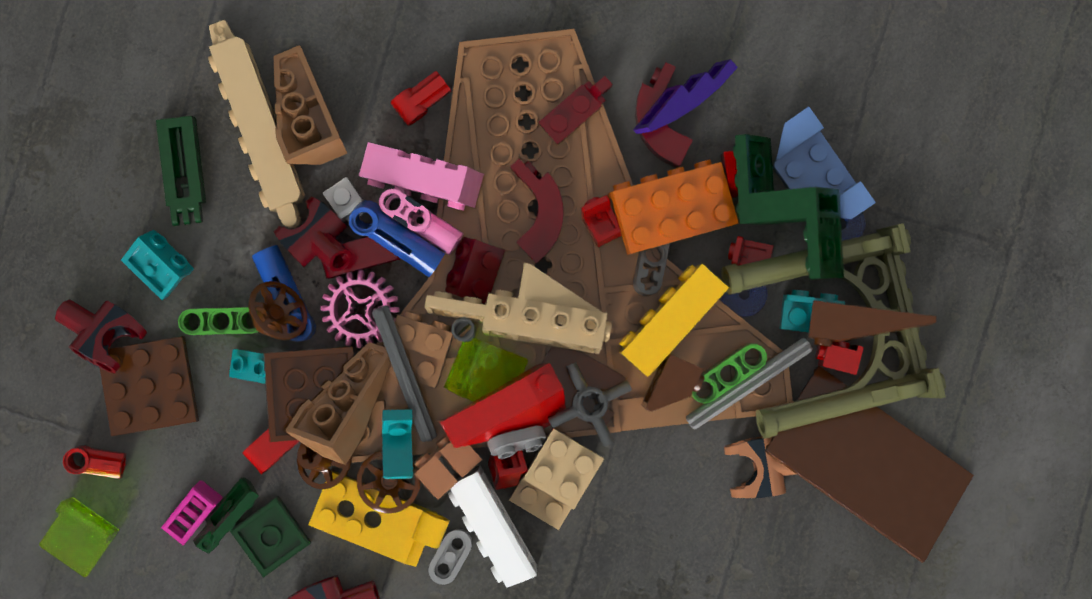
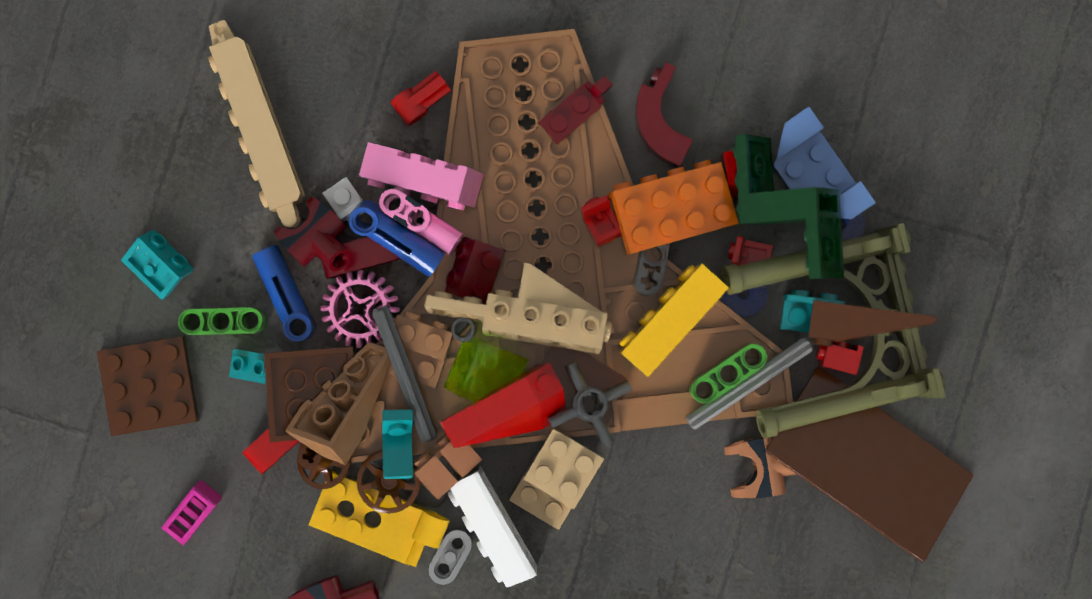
clear neon green bracket [39,497,120,577] -> none
dark red connector [55,299,147,374] -> none
red piece [63,445,126,479] -> none
dark green hinge [156,116,206,226] -> none
dark green hinge [193,477,259,554] -> none
dark green tile [230,496,312,578] -> none
reddish brown wheel [248,281,308,340] -> none
medium nougat wedge [274,45,347,165] -> none
light grey plate [487,426,547,459] -> none
red brick [488,450,528,490] -> none
dark red arch [510,159,564,265] -> none
dark purple slope [633,59,738,134] -> none
reddish brown slope [641,354,705,412] -> none

